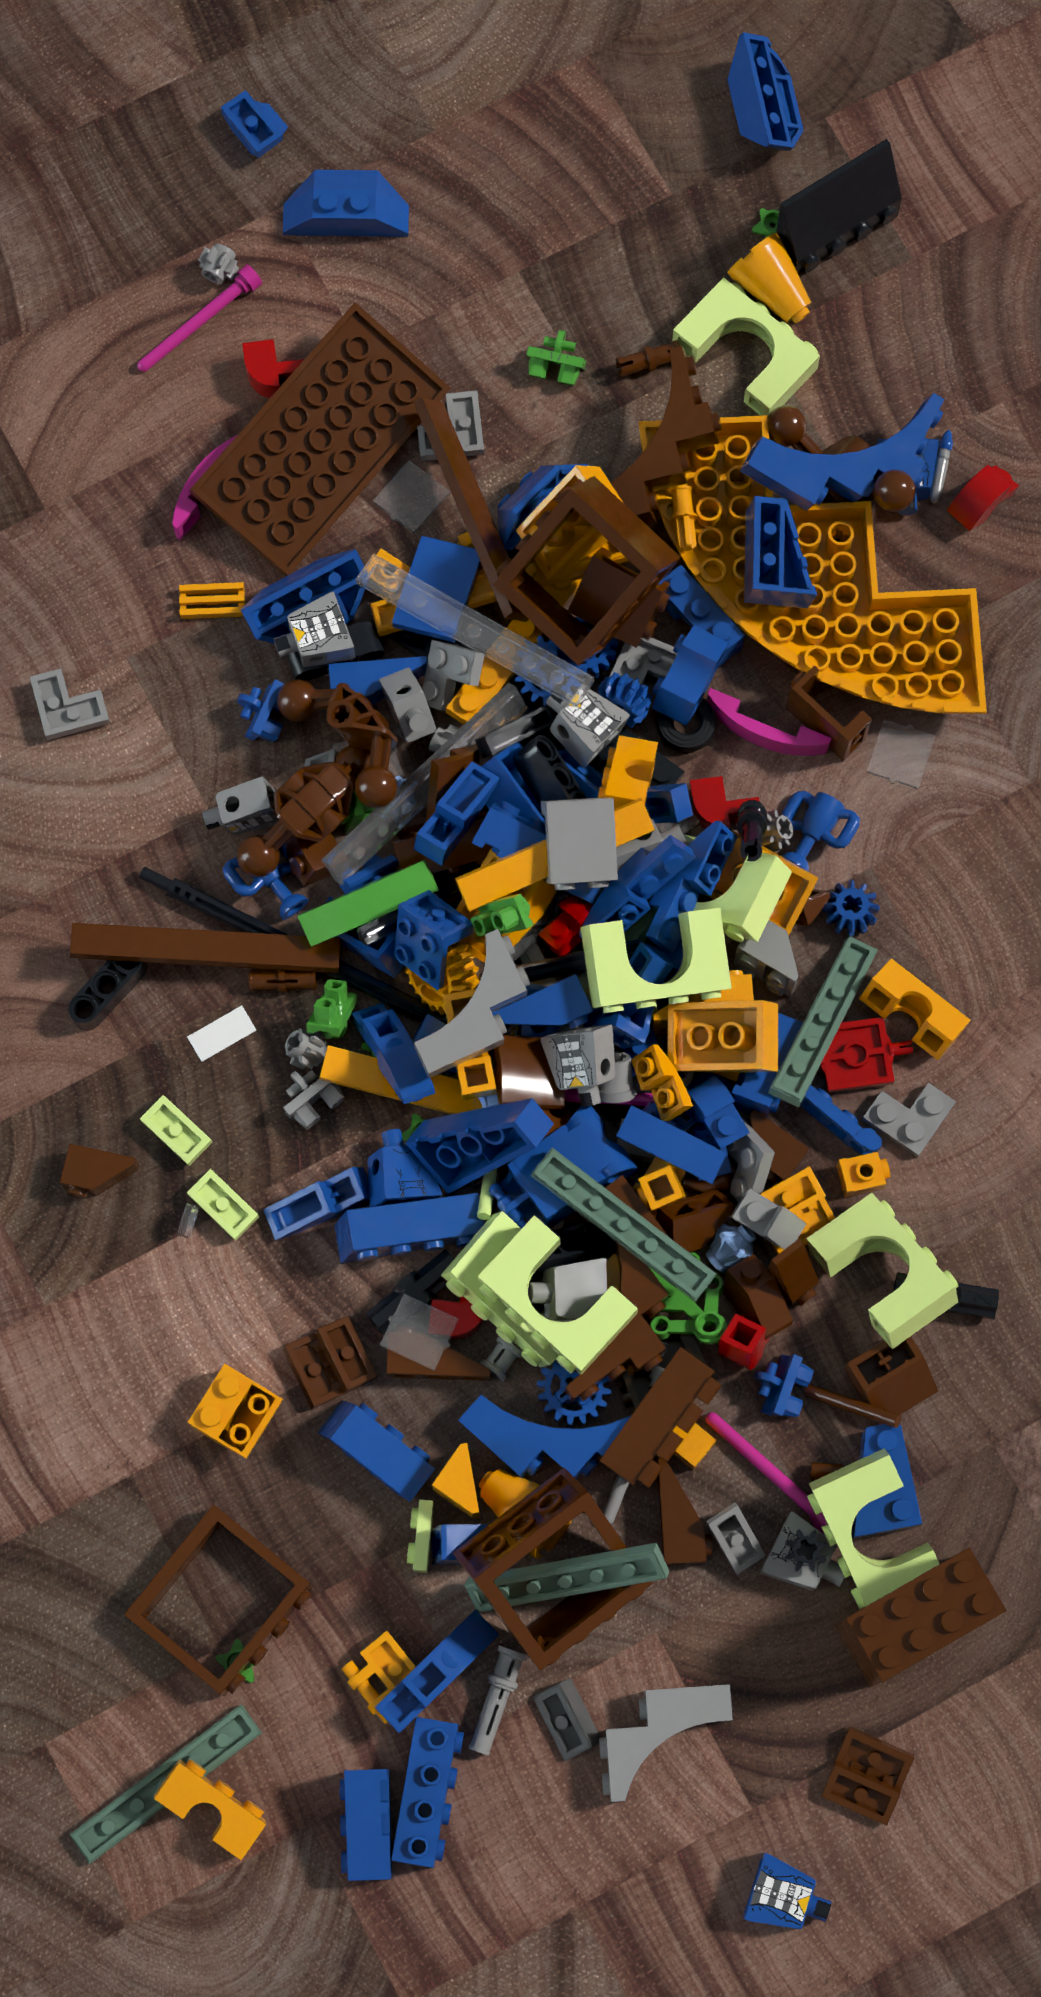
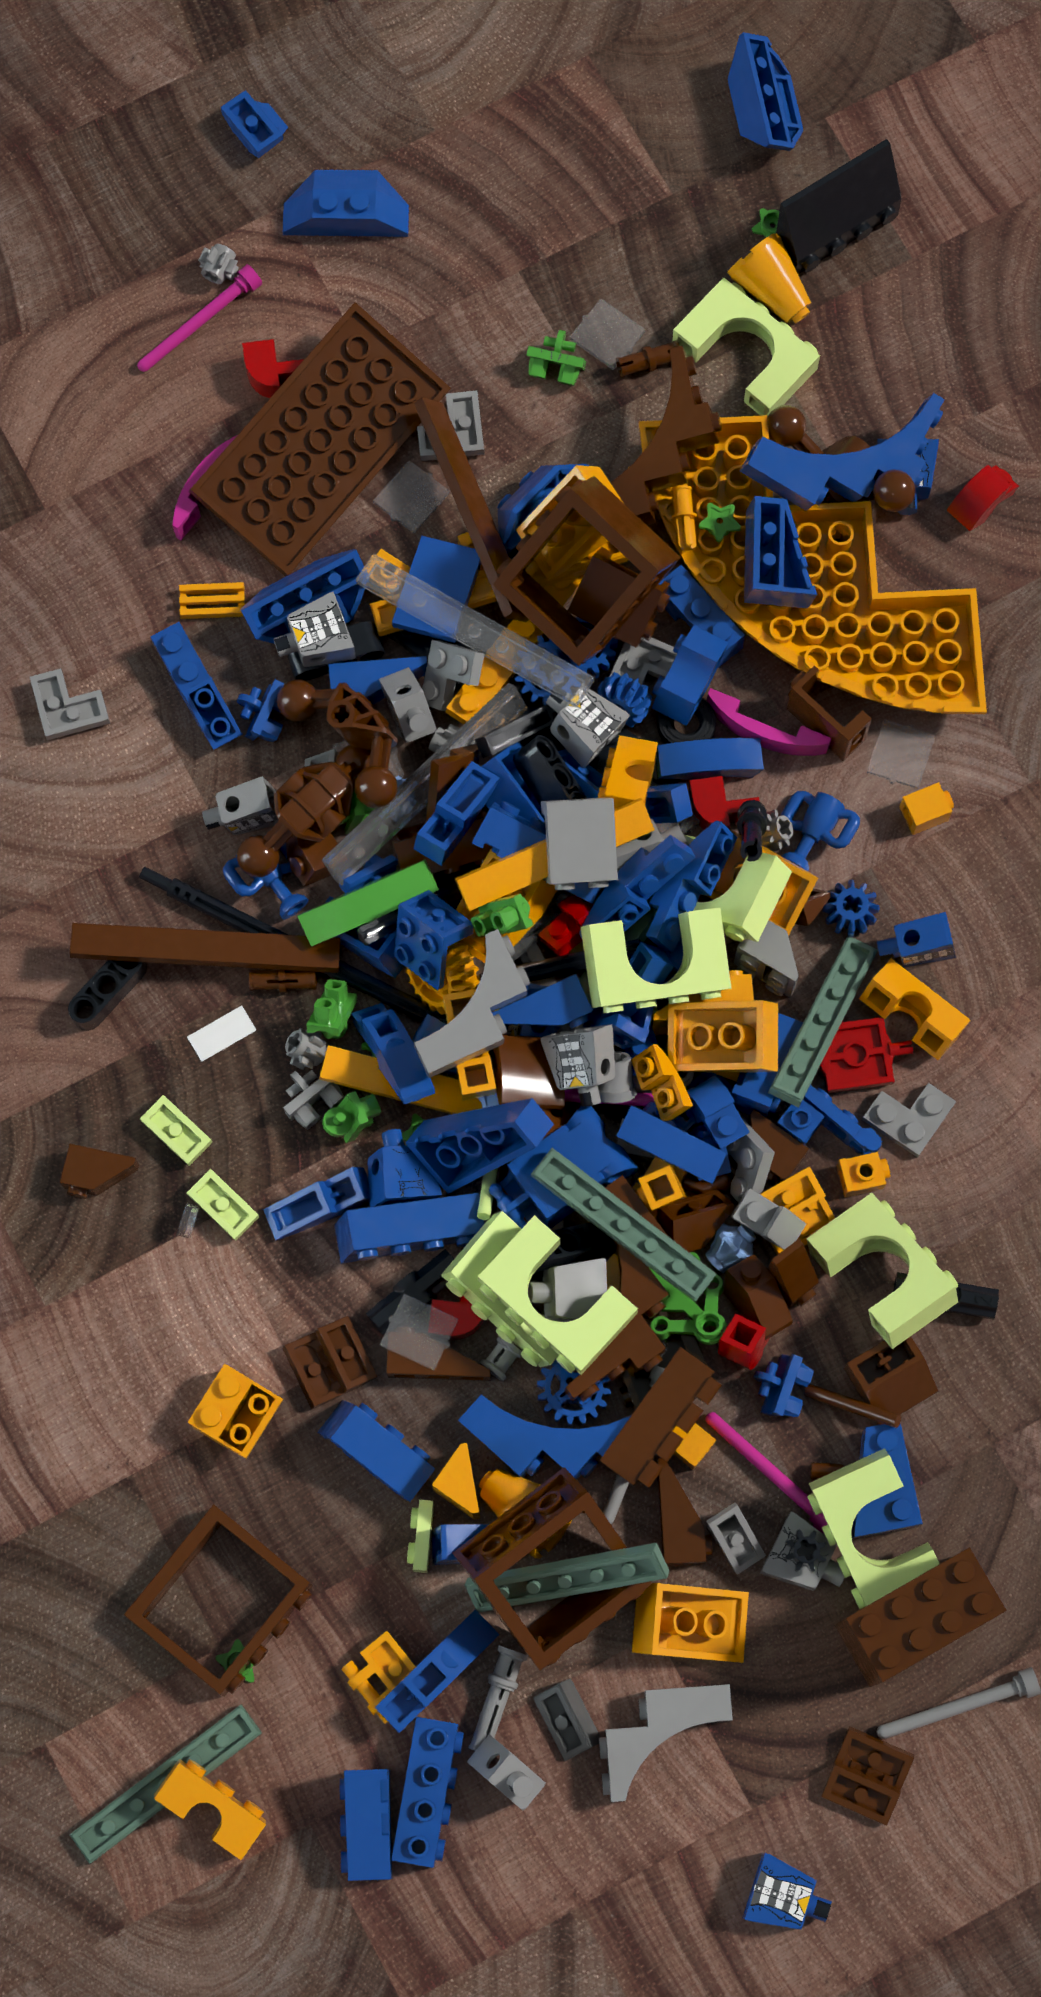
light grey piece [929,430,953,503] -> none
none -> blue slope [150,622,242,750]
none -> bright green hips [322,1091,381,1143]
none -> light grey torso [467,1734,546,1811]
none -> clear piece [570,299,645,370]
none -> light orange slope [632,1583,749,1663]
none -> blue slope [656,738,764,780]
none -> bright green plate [698,503,741,542]
none -> blue brick [776,1100,825,1145]
none -> blue torso [877,912,956,967]
none -> light grey piece [877,1667,1041,1739]
none -> light orange brick [899,782,954,835]

